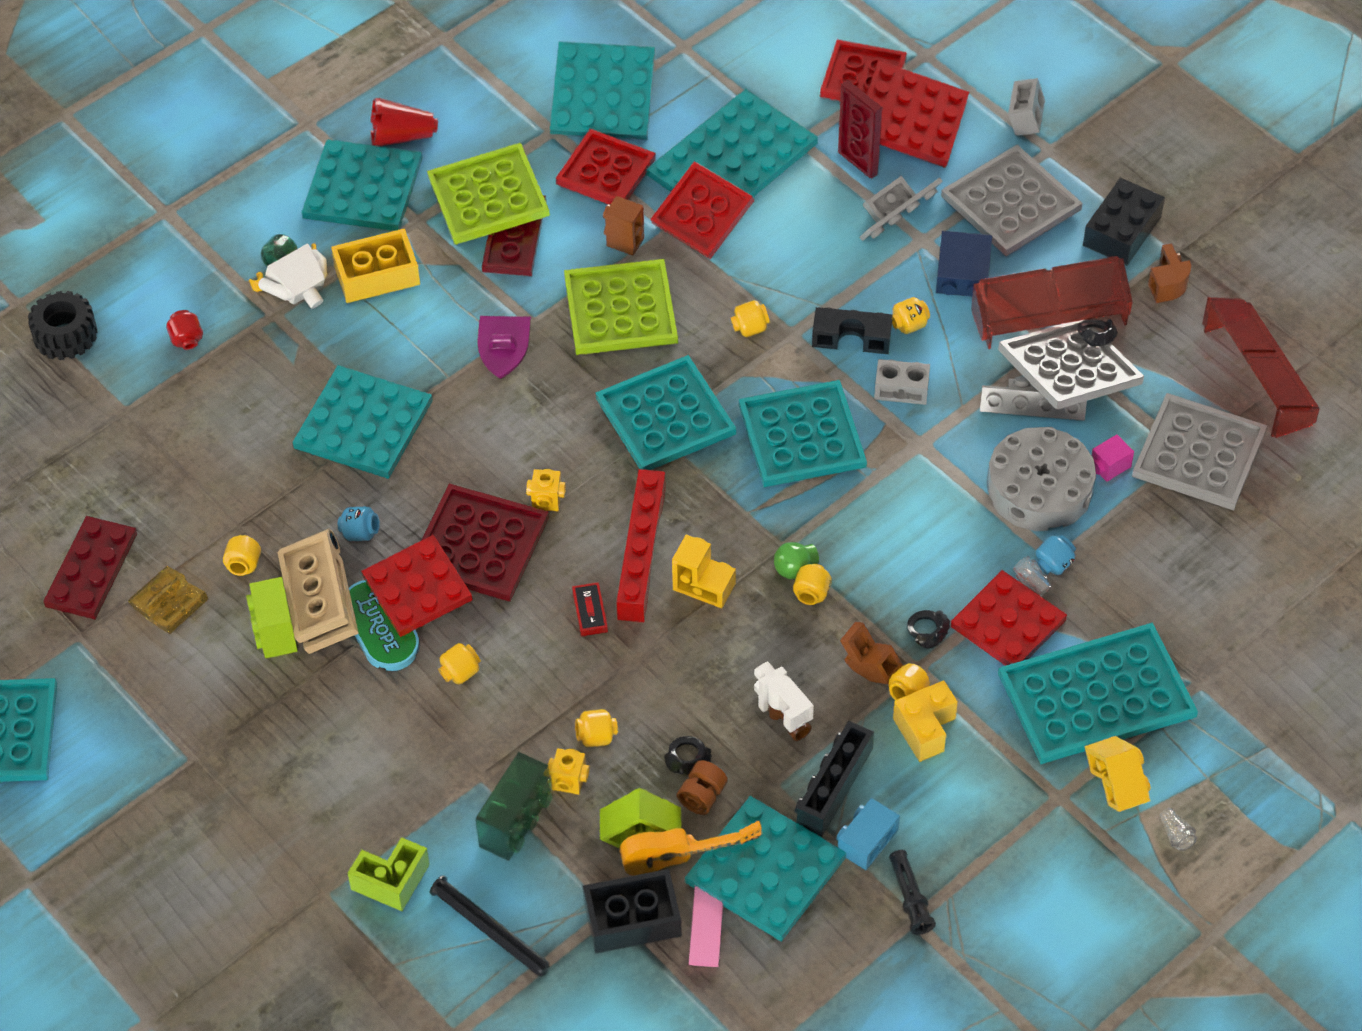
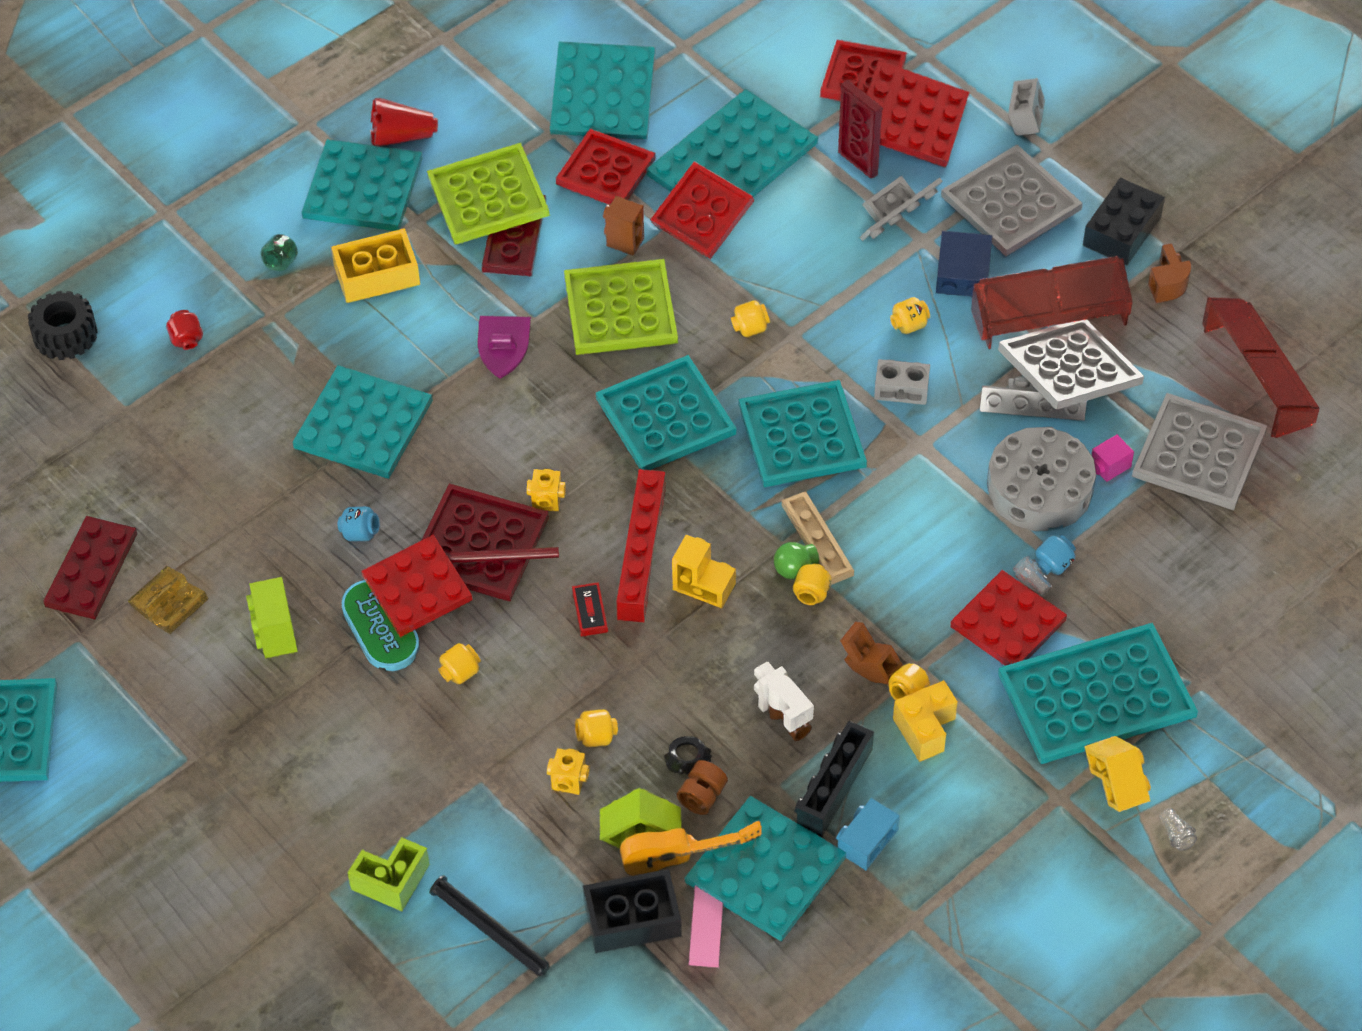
yellow head [223,535,261,576] -> none
white torso [249,243,327,309] -> none
tan hinge [277,528,359,654] -> none
clear green brick [475,752,553,861] -> none
black arch [812,307,893,354] -> none
black pin [889,850,936,935] -> none
black piece [907,610,950,649] -> none
black piece [1077,319,1118,347] -> none
none -> dark red bar [450,547,559,563]
none -> tan tile [782,491,854,585]

